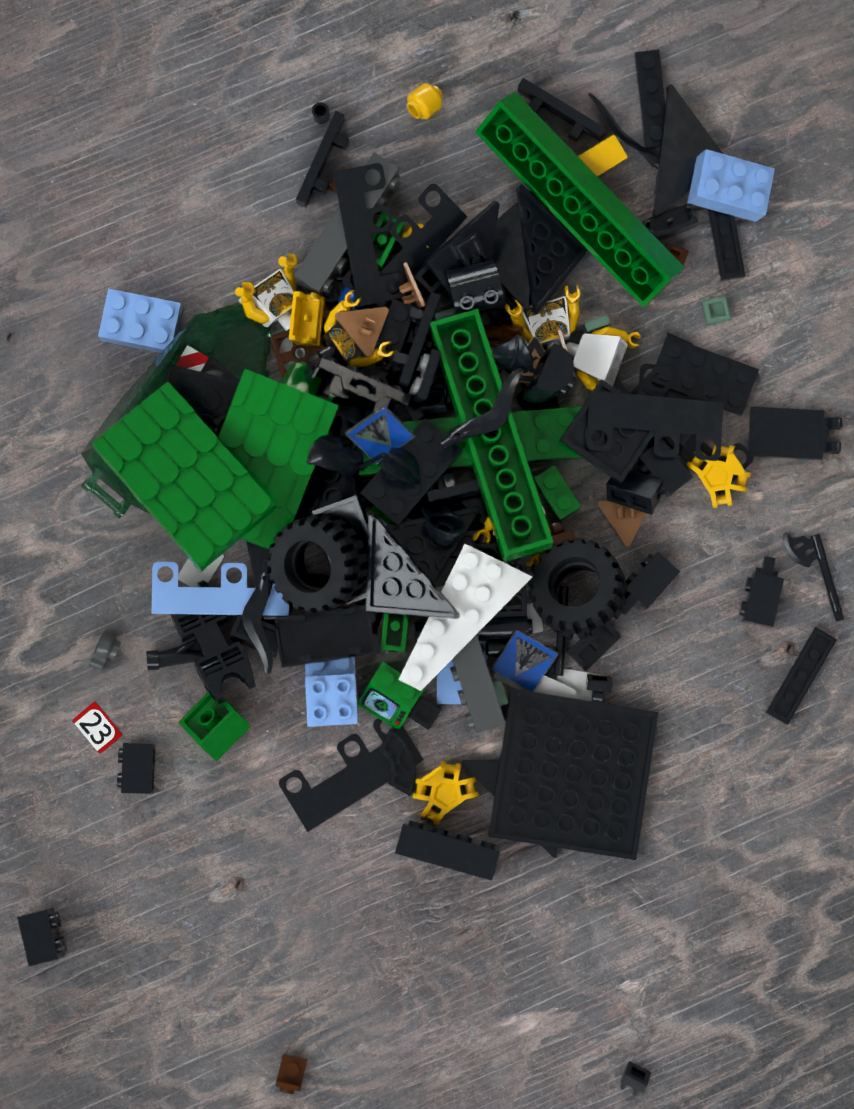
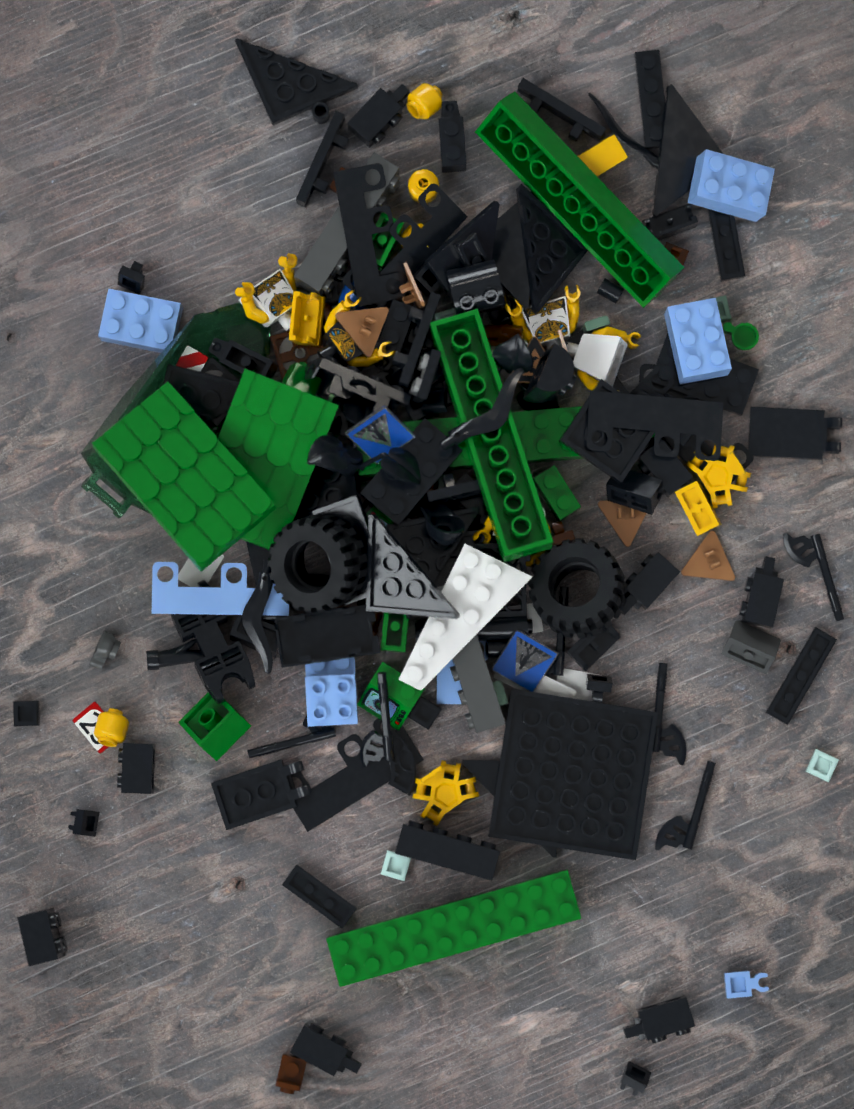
none -> black tile [13,701,40,727]
none -> black tile [68,809,100,837]
none -> yellow head [94,708,129,747]
none -> black tile [117,261,145,295]
none -> black hinge [208,338,279,379]
none -> black tile [211,759,313,830]
none -> black tile [235,38,358,125]
none -> black piece [247,716,336,758]
none -> black plate [282,864,357,929]
none -> black hinge [290,1022,362,1076]
none -> green brick [326,869,582,987]
none -> black hinge [347,84,410,148]
none -> black piece [360,672,395,768]
none -> light aqua tile [381,850,411,881]
none -> yellow head [408,169,439,203]
none -> black hinge [439,100,467,173]
none -> black hinge [597,278,624,304]
none -> black hinge [623,995,695,1043]
none -> black piece [653,663,687,765]
none -> black piece [655,761,716,850]
none -> light blue brick [664,298,732,385]
none -> yellow hinge [675,481,722,536]
none -> medium nougat piece [681,531,735,581]
none -> dark grey panel [721,620,781,674]
none -> green piece [722,322,759,351]
none -> light blue plate [724,970,769,999]
none -> light aqua tile [805,749,839,782]

